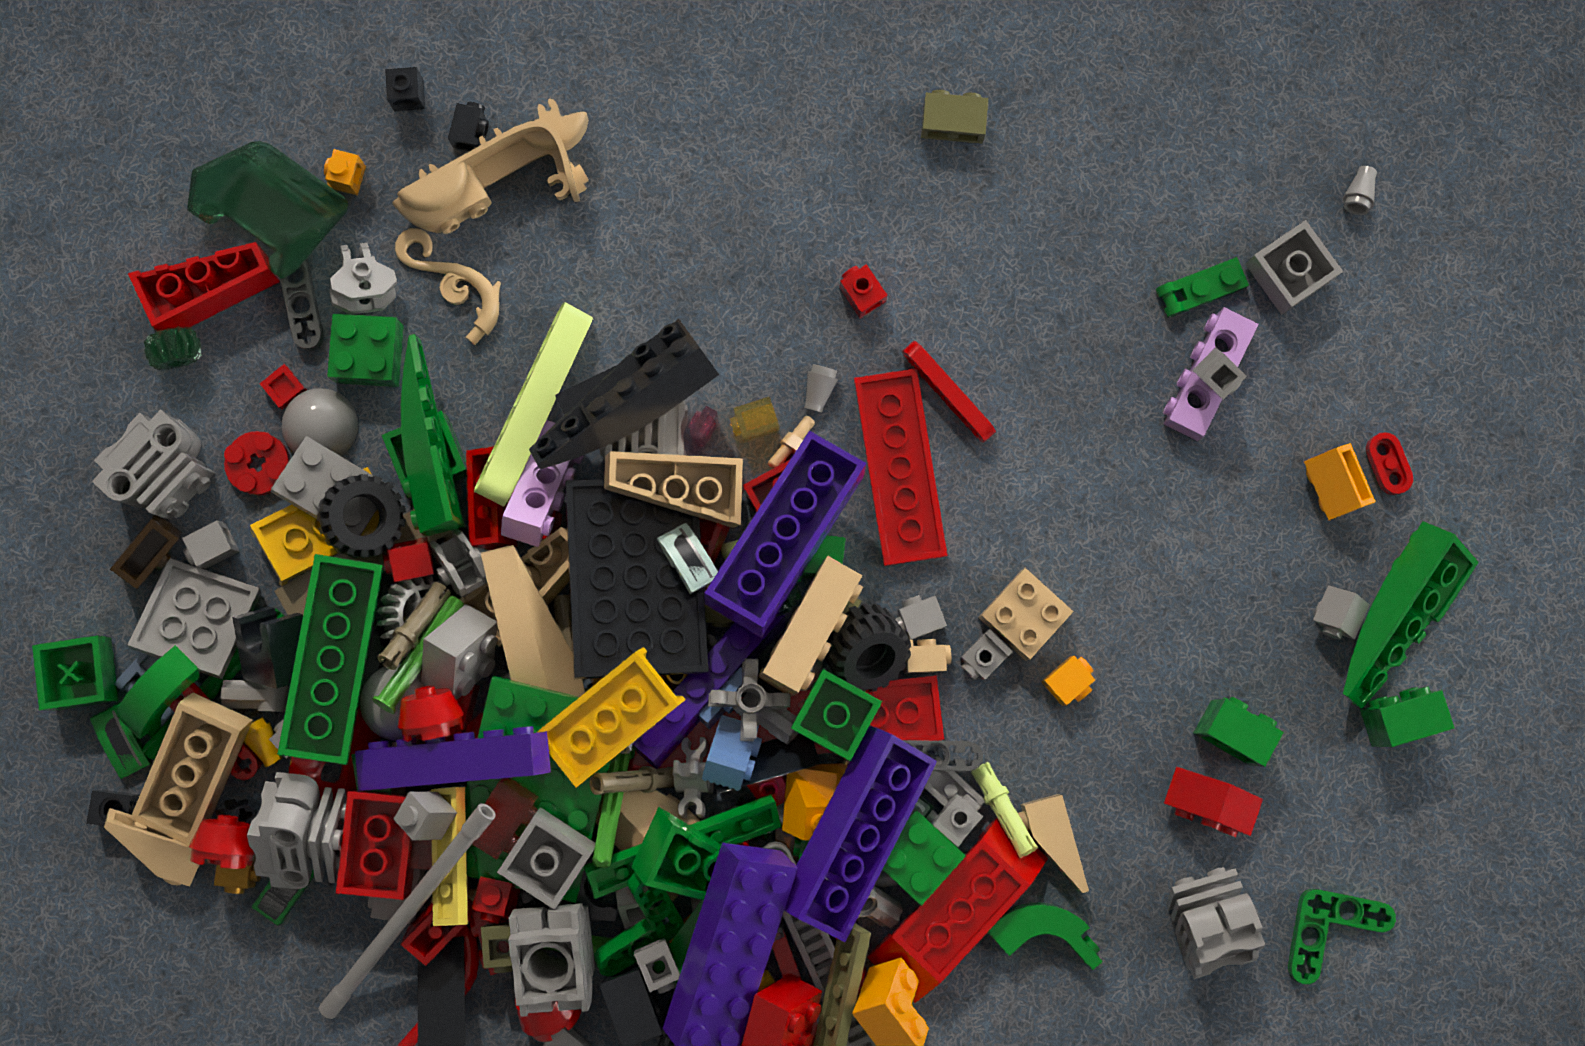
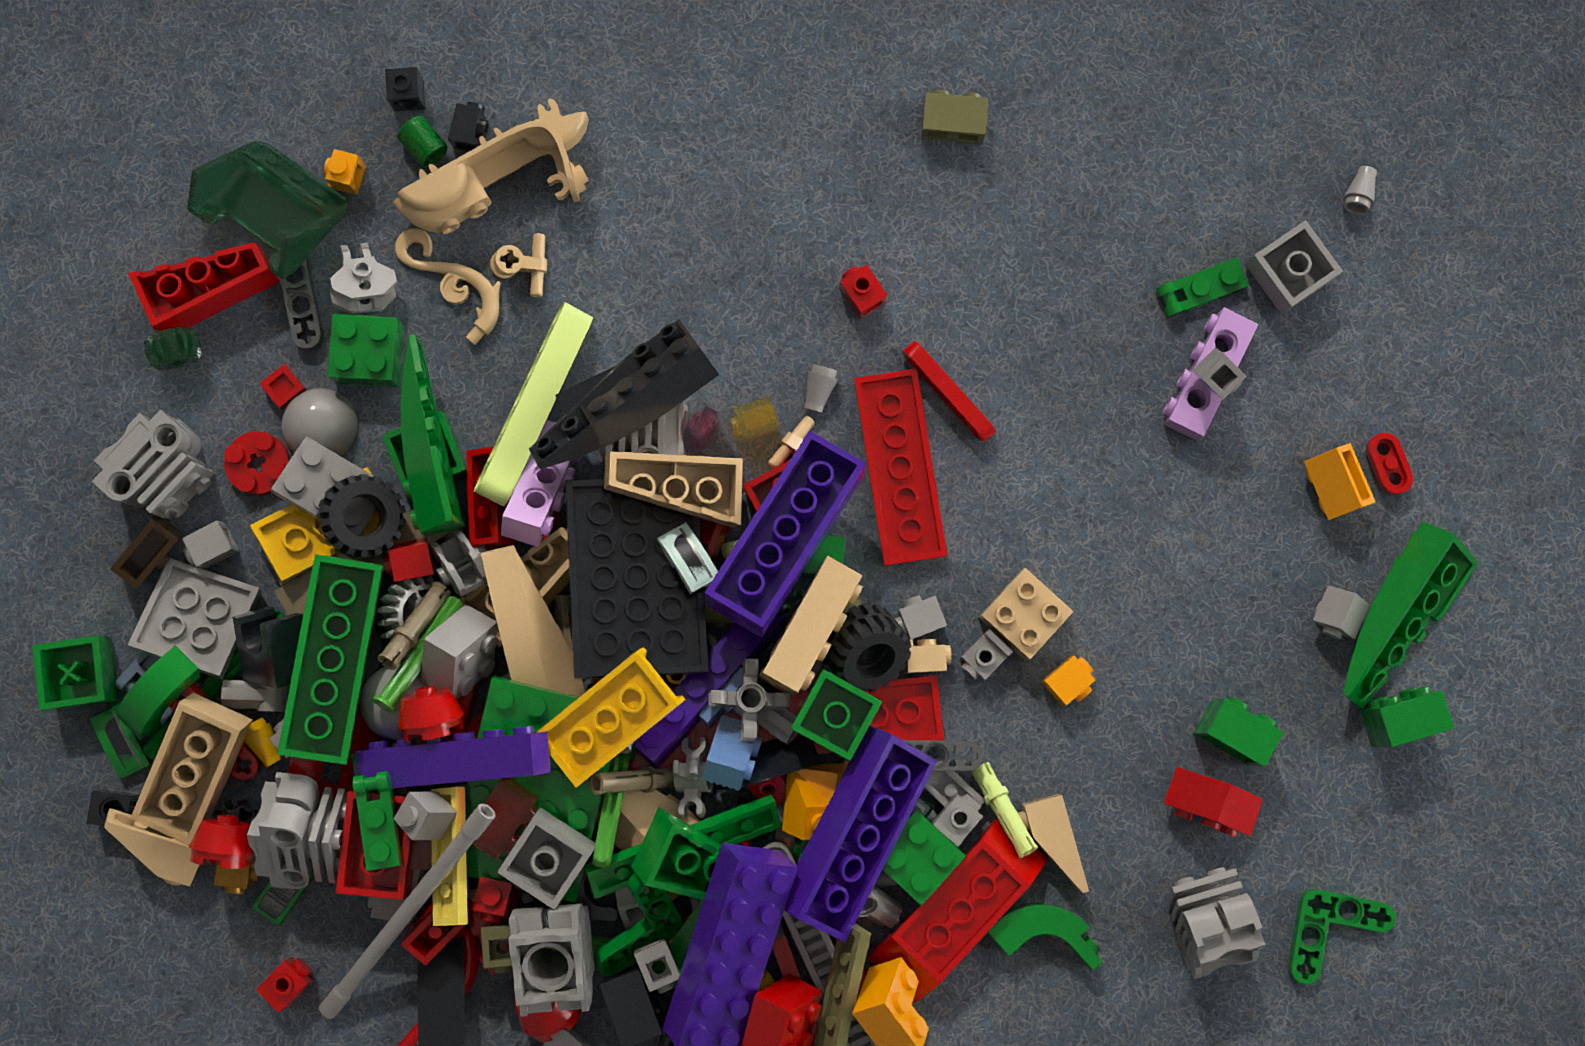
none -> red brick [256,957,315,1013]
none -> green plate [353,771,403,871]
none -> green piece [397,116,448,168]
none -> tan piece [490,233,548,297]

